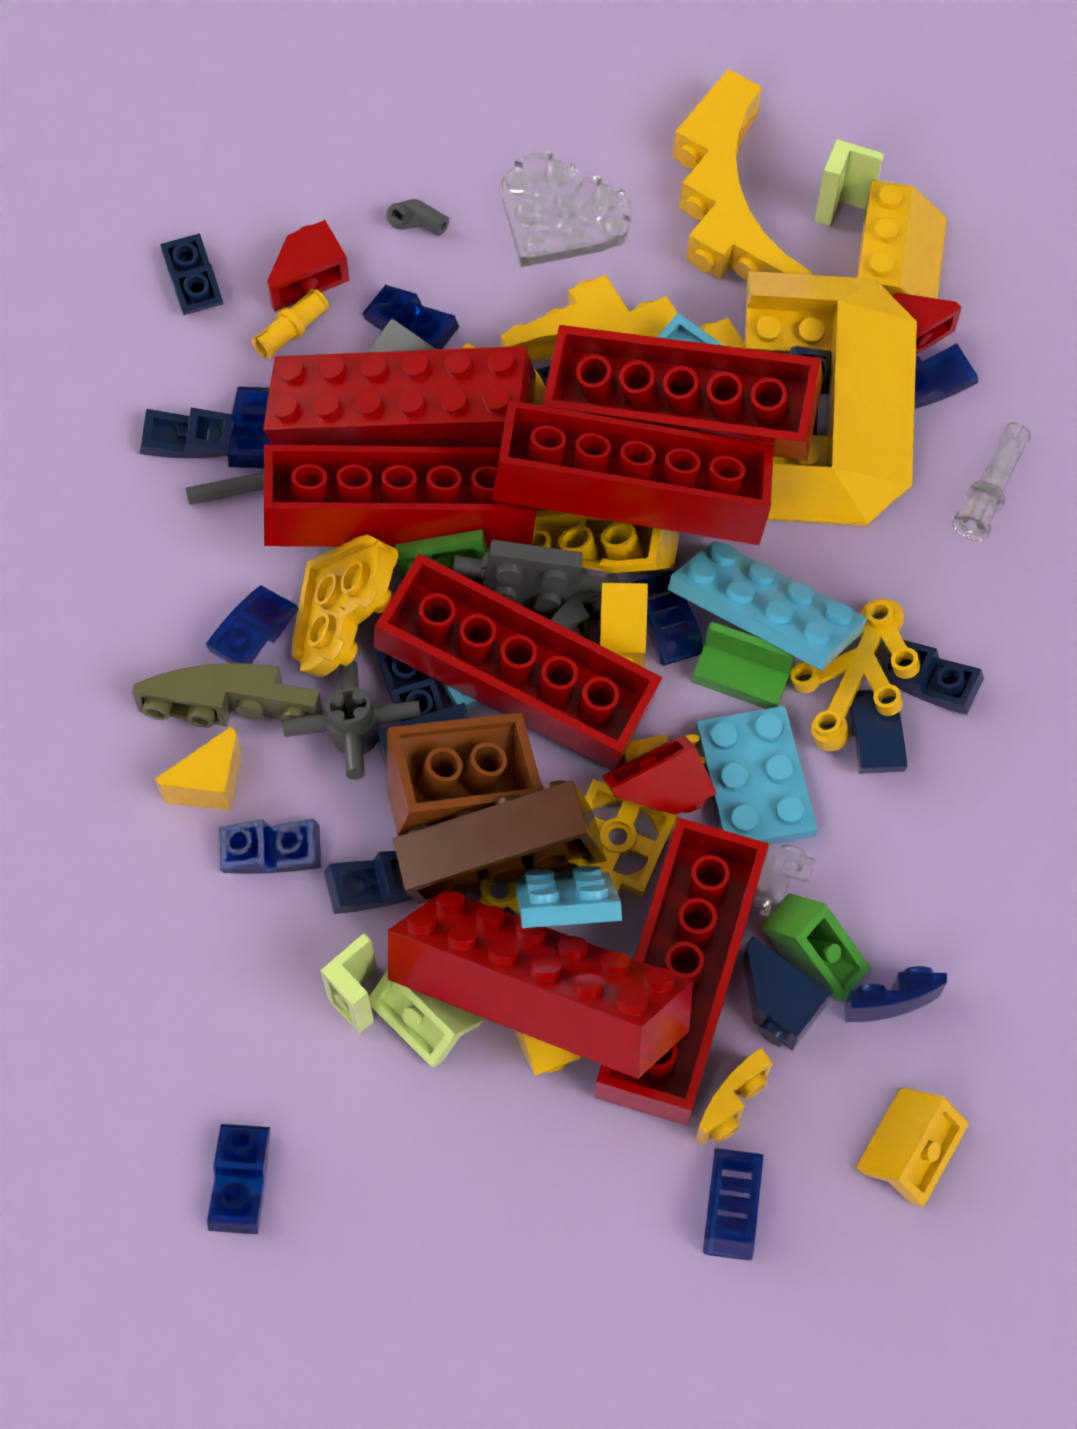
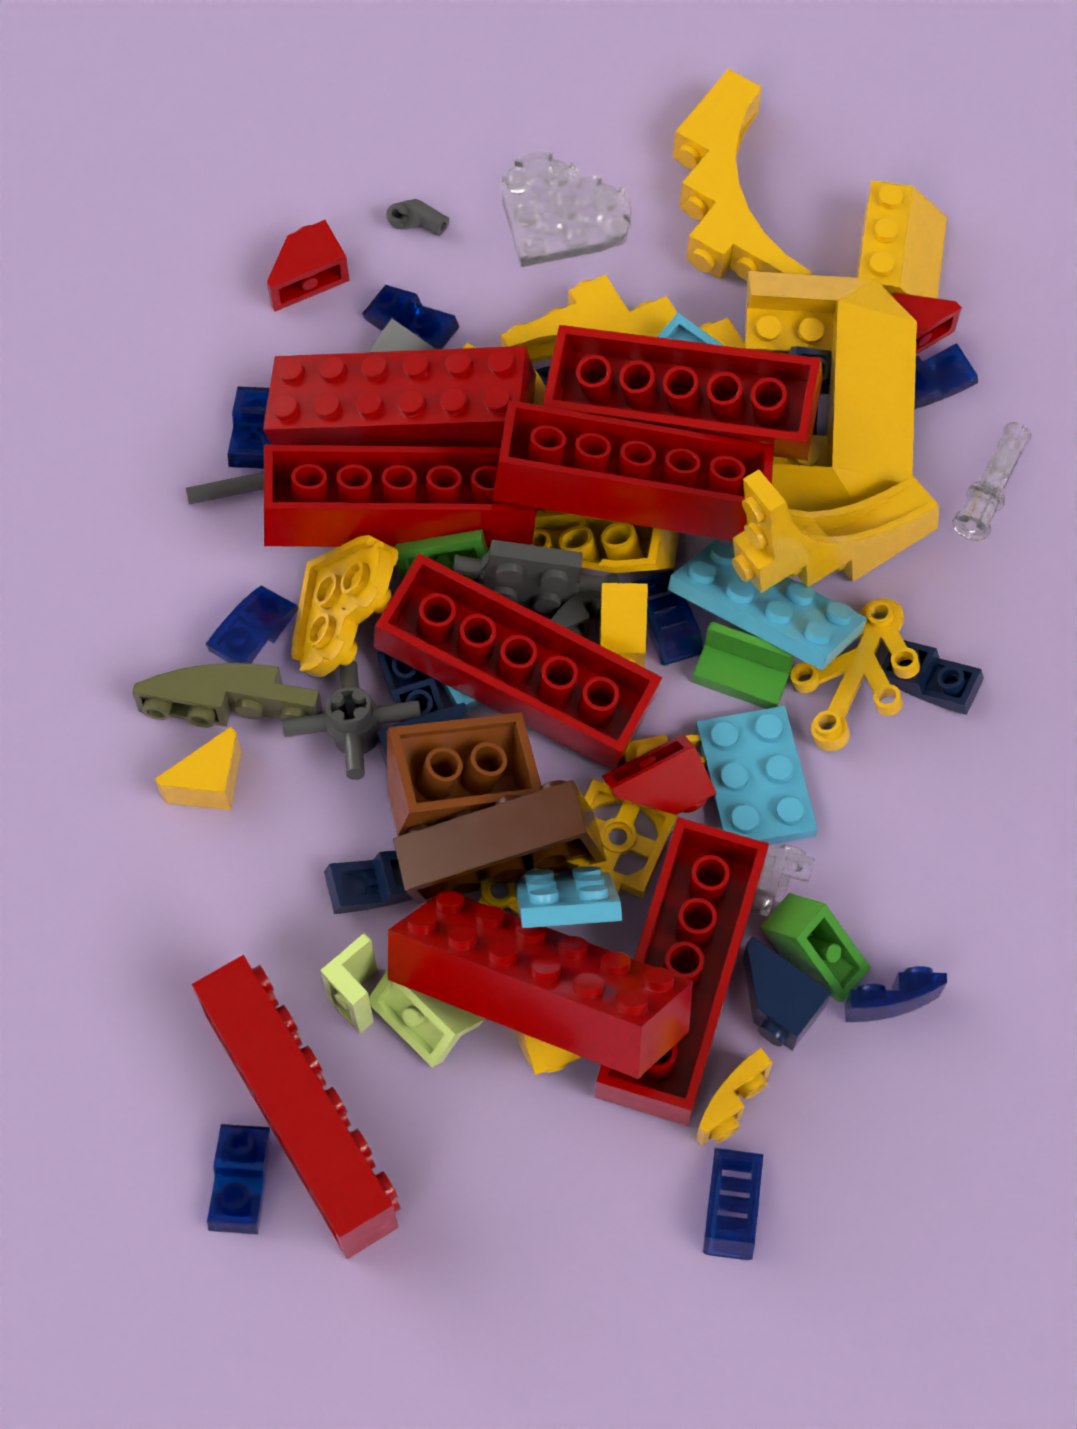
dark blue slope [140,407,233,458] -> none
dark blue slope [160,233,223,316] -> none
clear blue slope [219,818,321,874] -> none
yellow pin [252,288,329,360] -> none
yellowish green panel [814,139,884,226] -> none
dark blue slope [849,690,908,774] -> none
yellow panel [856,1088,969,1207] -> none
none -> red brick [191,954,401,1259]
none -> yellow arch [732,469,939,593]

